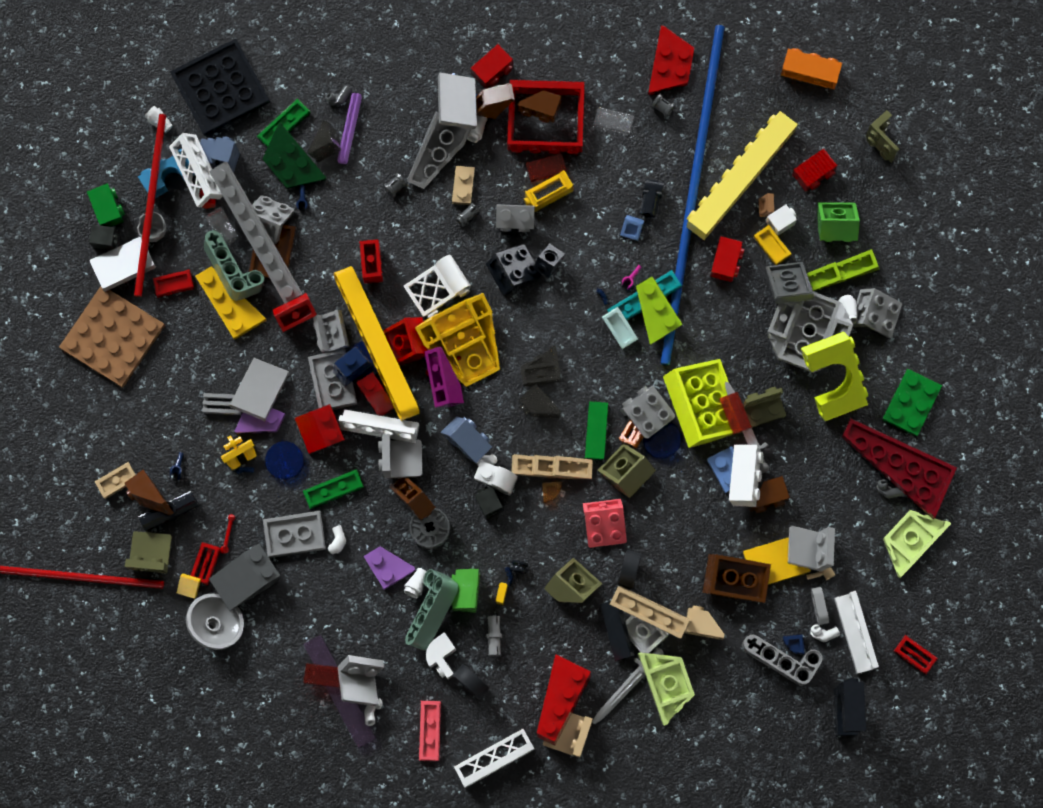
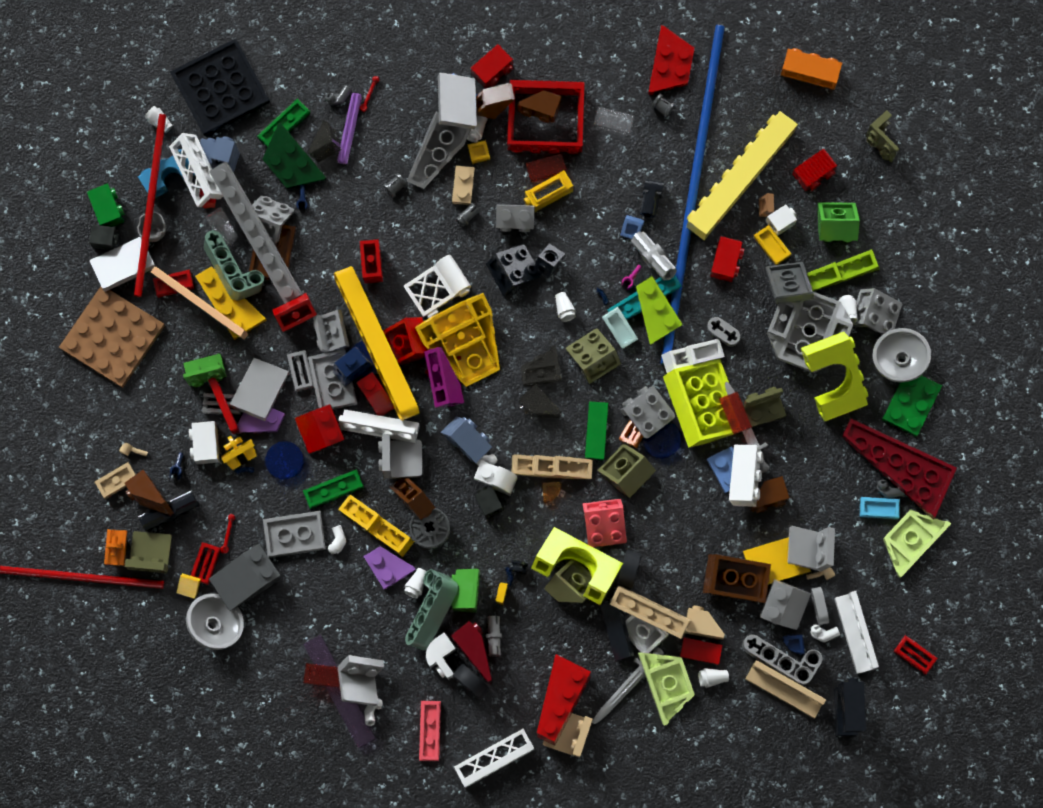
none -> orange hips [104,529,128,566]
none -> tan hand [119,443,148,456]
none -> light nougat tile [151,267,248,340]
none -> bright green bracket [183,354,227,387]
none -> white brick [189,421,220,464]
none -> red tile [208,377,240,435]
none -> light grey tile [287,350,314,392]
none -> yellow slope [338,495,414,557]
none -> red hinge [360,76,379,112]
none -> dark red slope [451,621,493,685]
none -> yellow tile [468,140,490,164]
none -> neon yellow arch [531,527,623,605]
none -> white cone [555,292,576,322]
none -> olive bracket [566,328,621,384]
none -> light grey piece [631,232,677,280]
none -> white slope [661,339,725,373]
none -> red tile [680,638,722,665]
none -> white cone [699,668,729,688]
none -> light grey beam [707,317,740,347]
none -> tan fence [745,660,826,718]
none -> light grey slope [760,579,811,630]
none -> medium azure tile [860,497,900,519]
none -> light grey dish [873,328,931,382]

